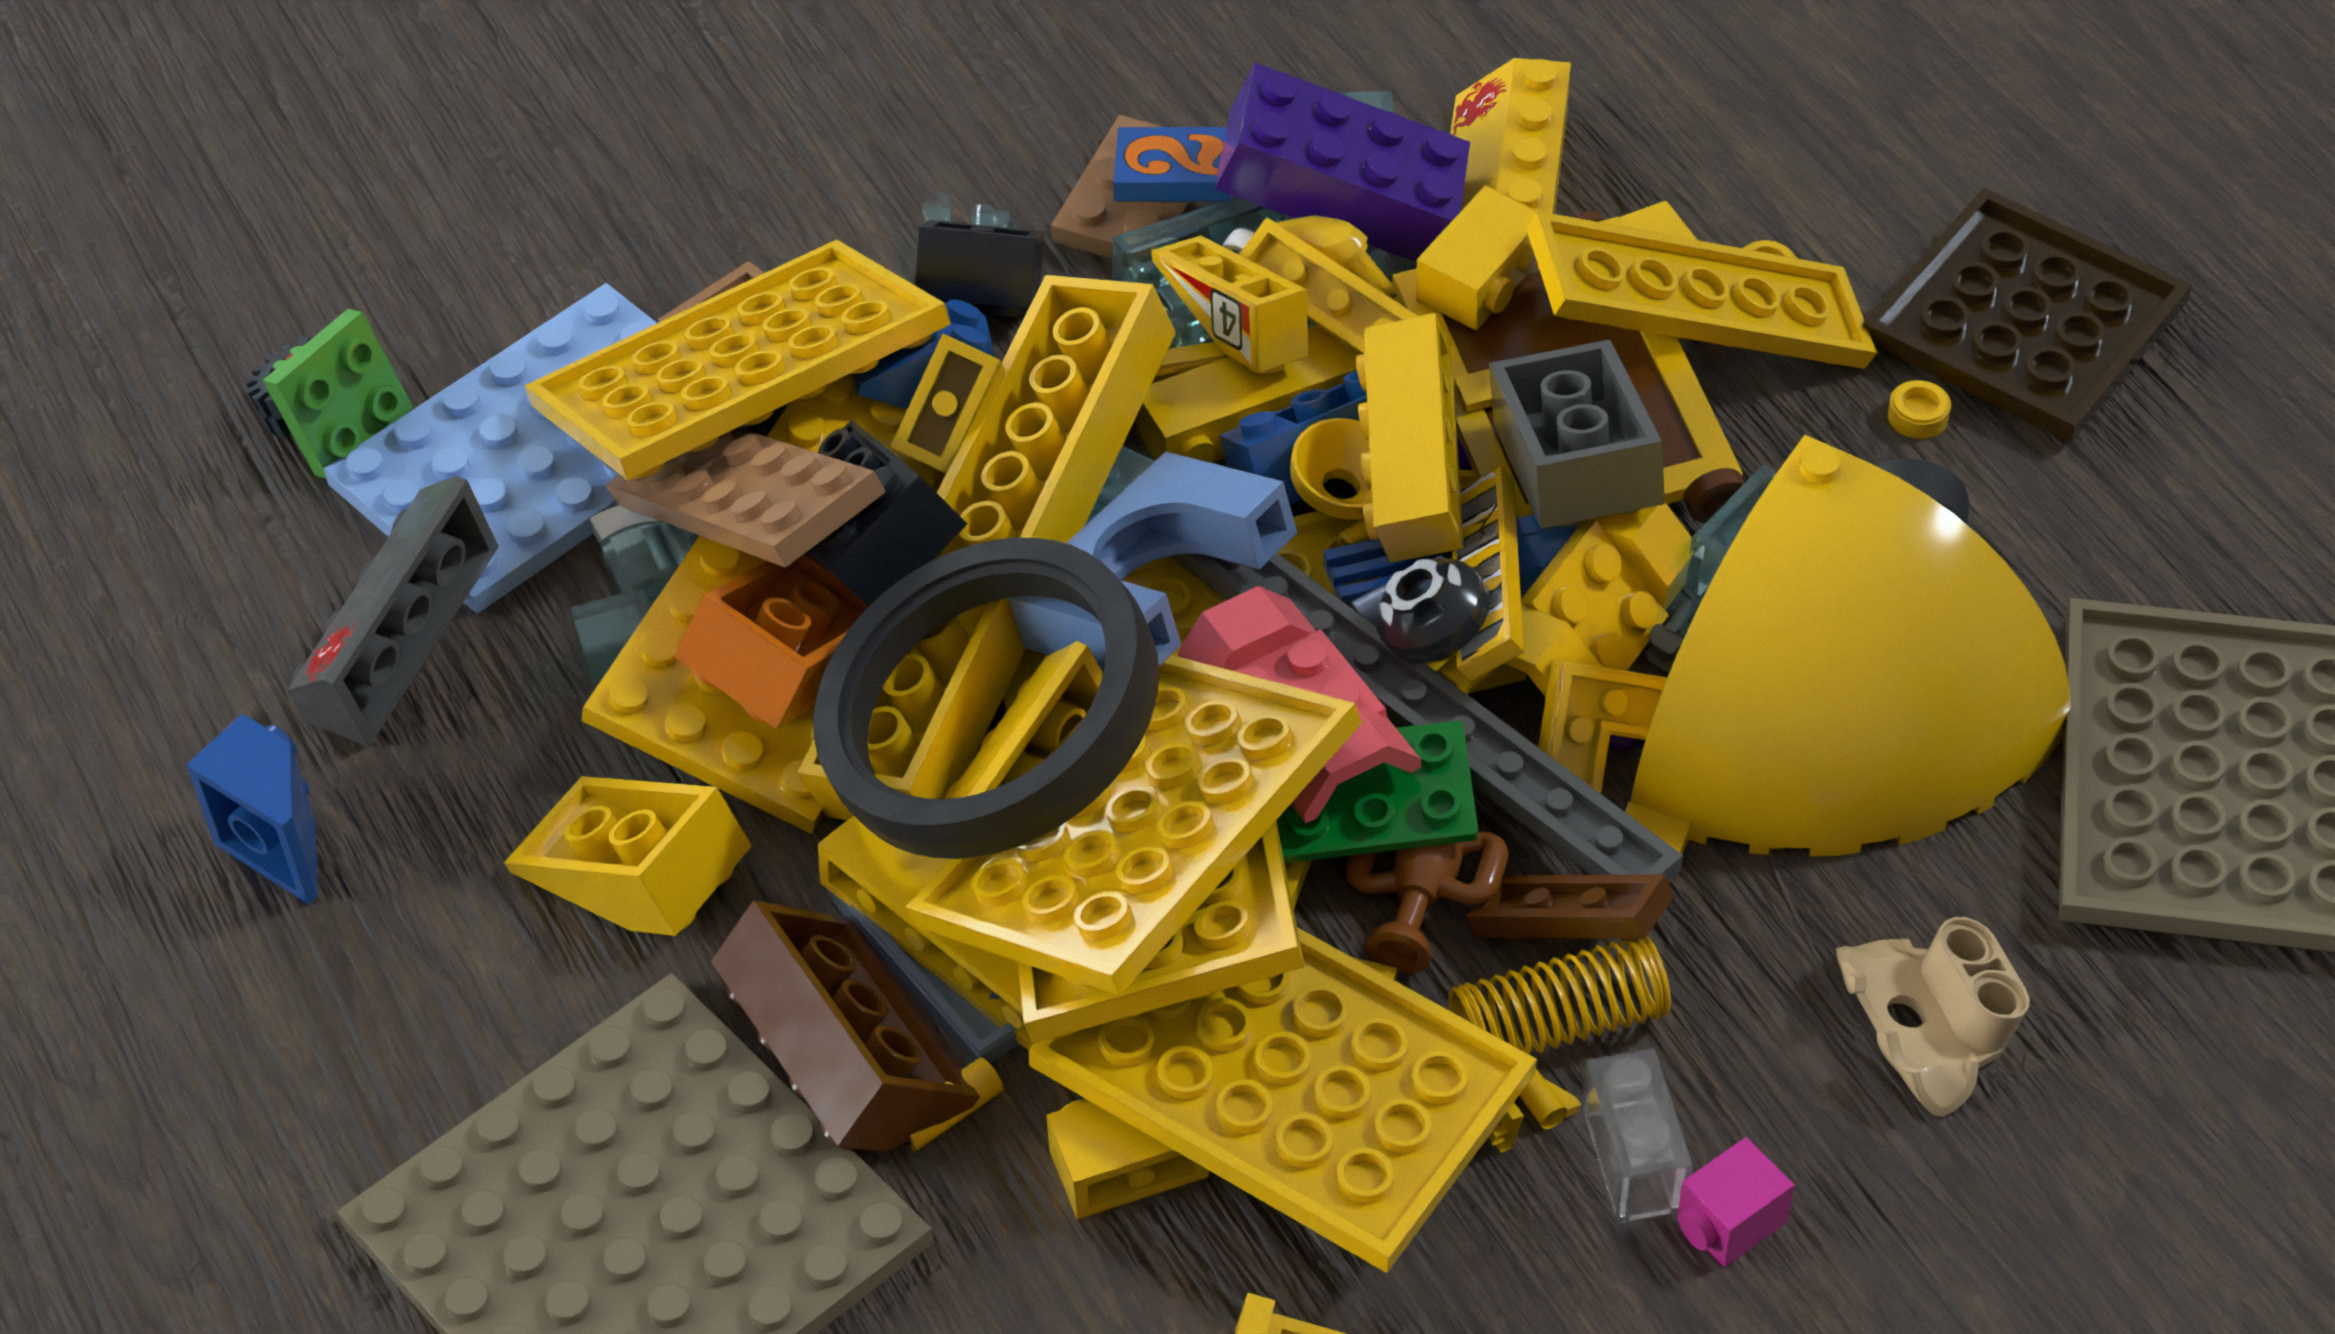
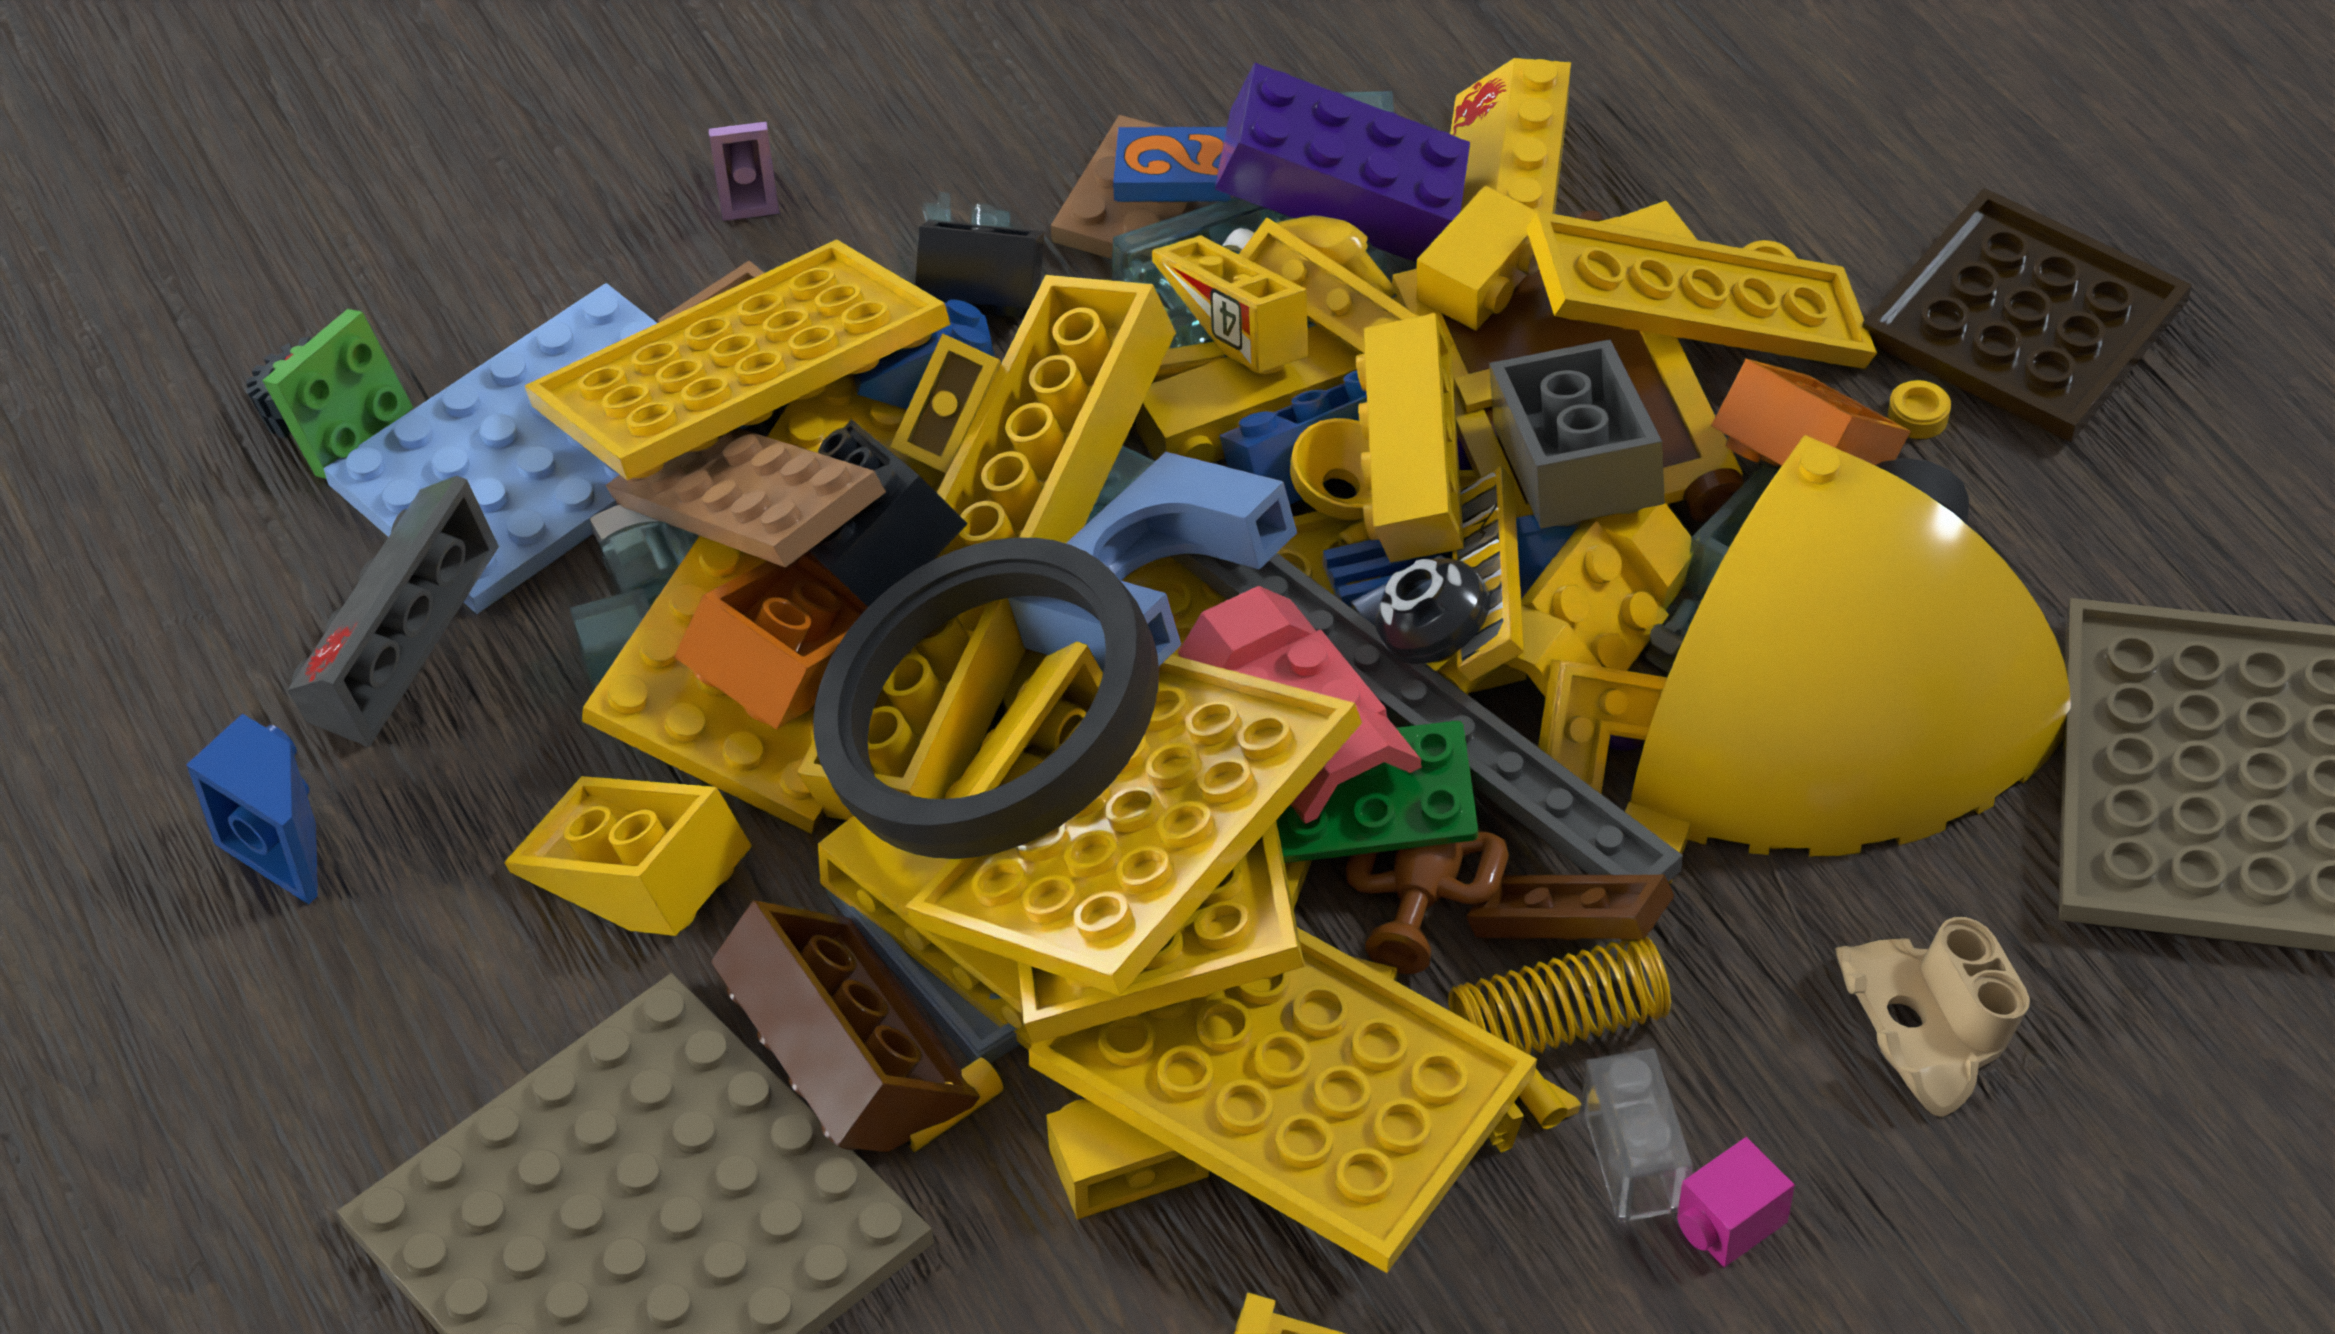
none -> lavender slope [709,122,779,221]
none -> orange brick [1711,359,1911,467]

